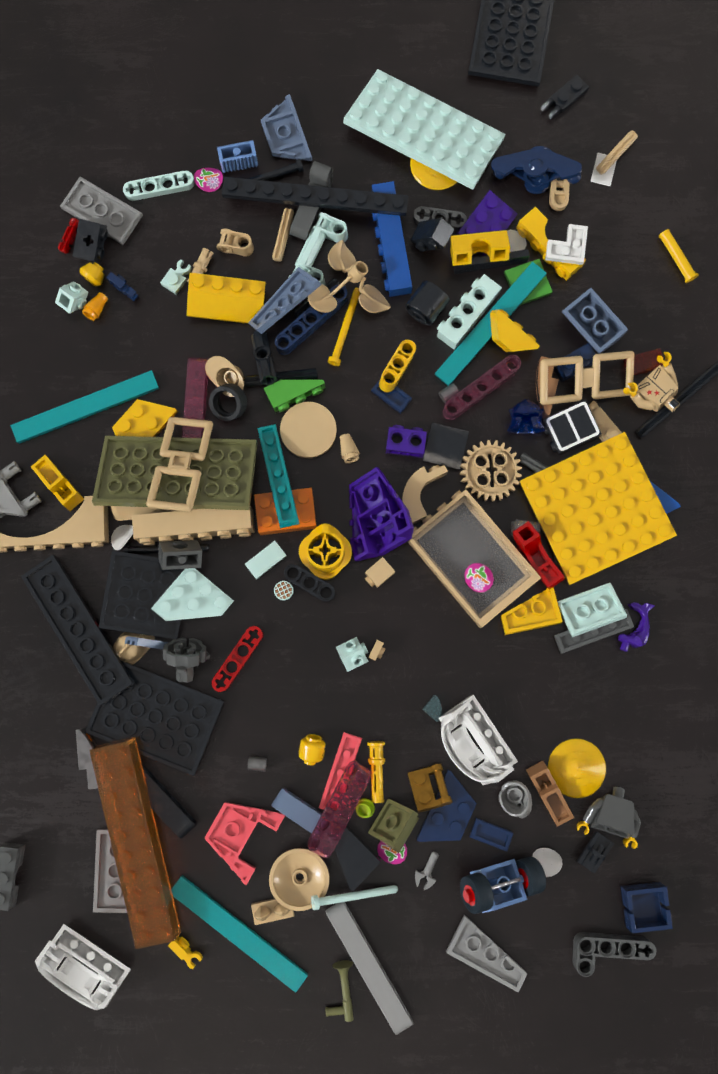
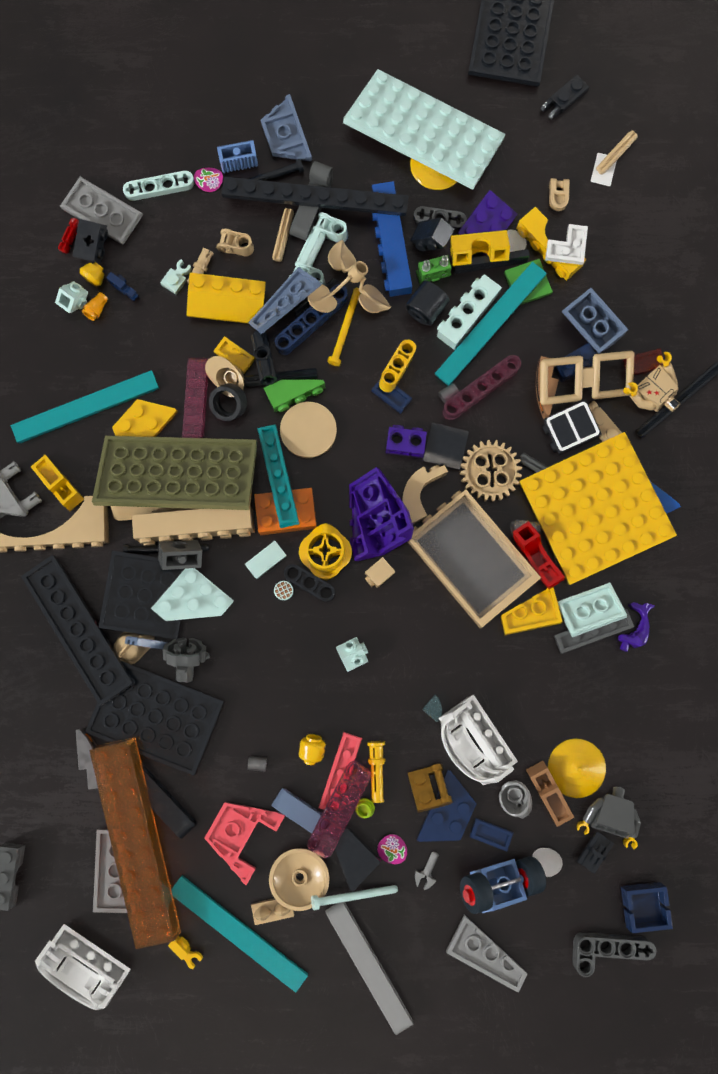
white sticker [111,525,133,550] -> none
tan bar [146,417,213,512] -> none
red beam [212,626,263,692] -> none
olive piece [325,960,354,1022] -> none
tan cone [339,434,360,463] -> none
tan plate [368,640,385,661] -> none
olive bracket [368,798,419,853] -> none
sticker [464,563,494,592] -> none
yellow slope [490,309,540,352] -> none
dark blue piece [491,146,582,194] -> none
clear blue helmet [507,399,545,434] -> none
yellow pin [659,229,699,283] -> none
none -> yellow plate [214,336,255,374]
none -> bright green piece [416,255,451,284]

